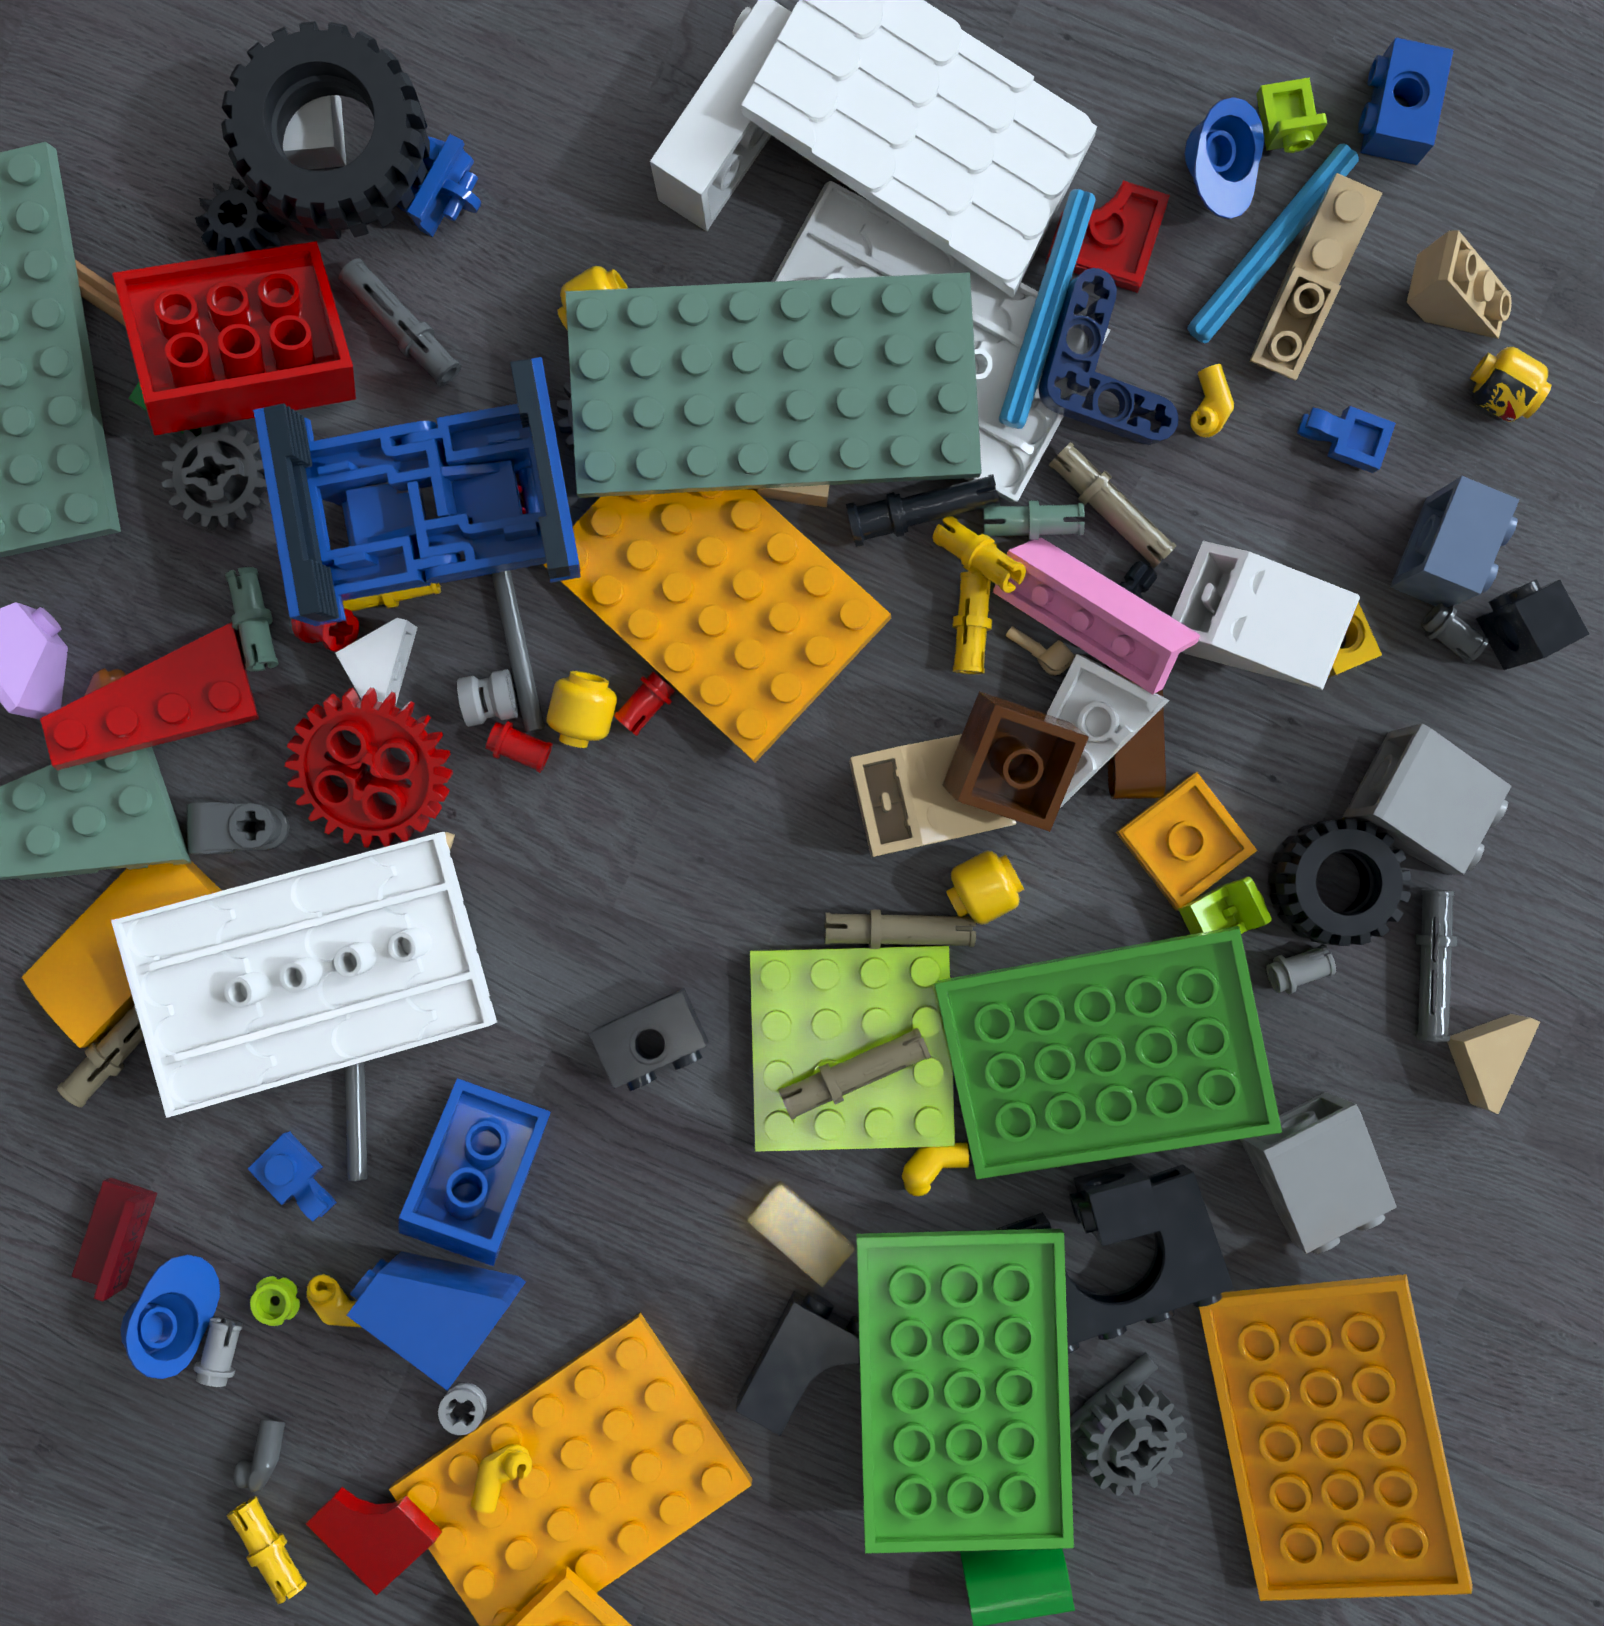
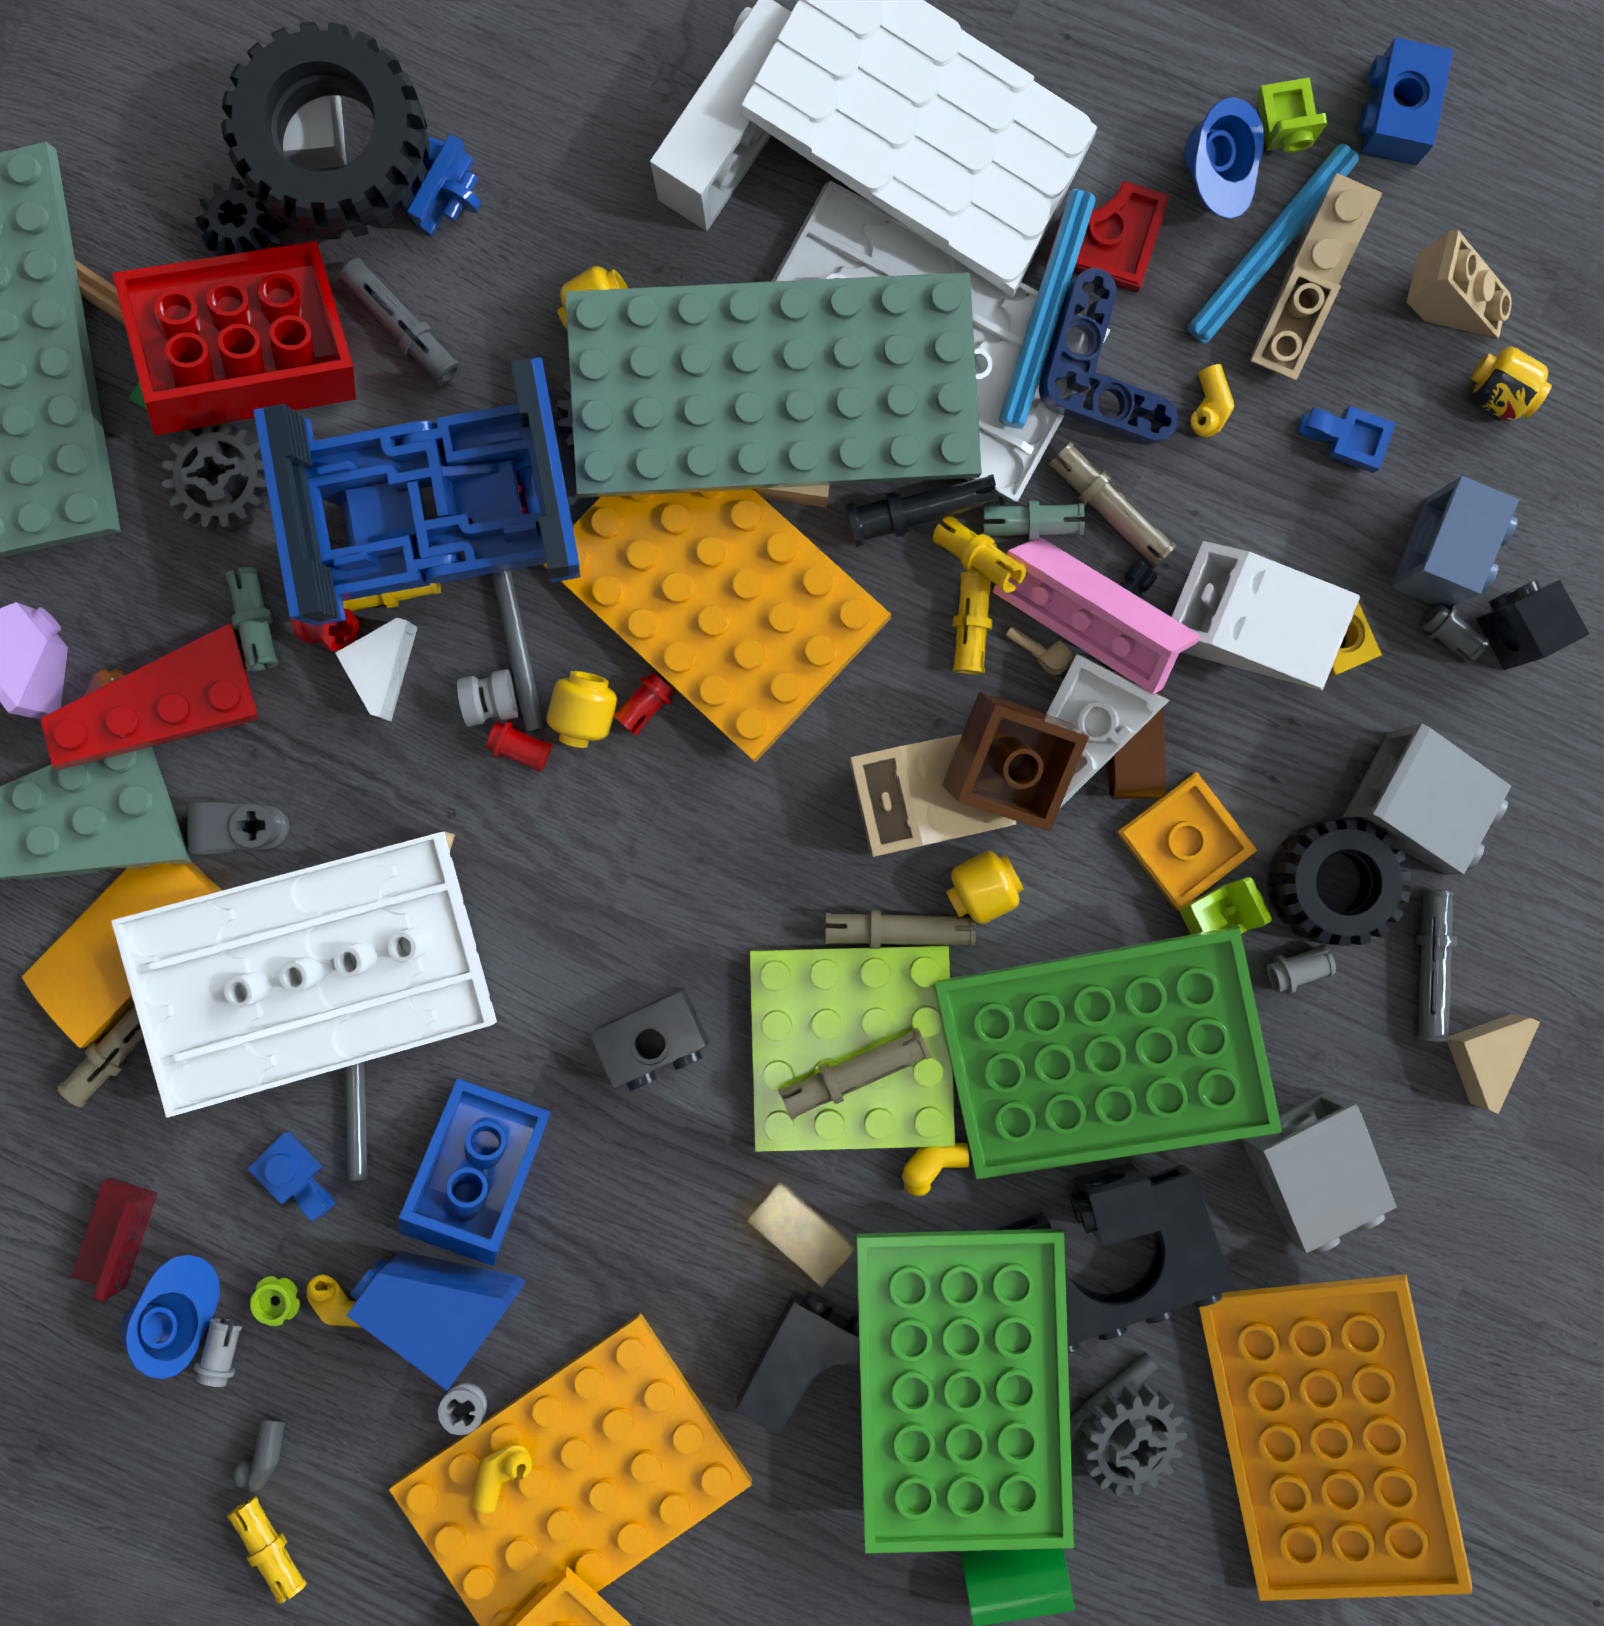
red gear [285,687,453,848] -> none
red tile [306,1487,442,1596] -> none

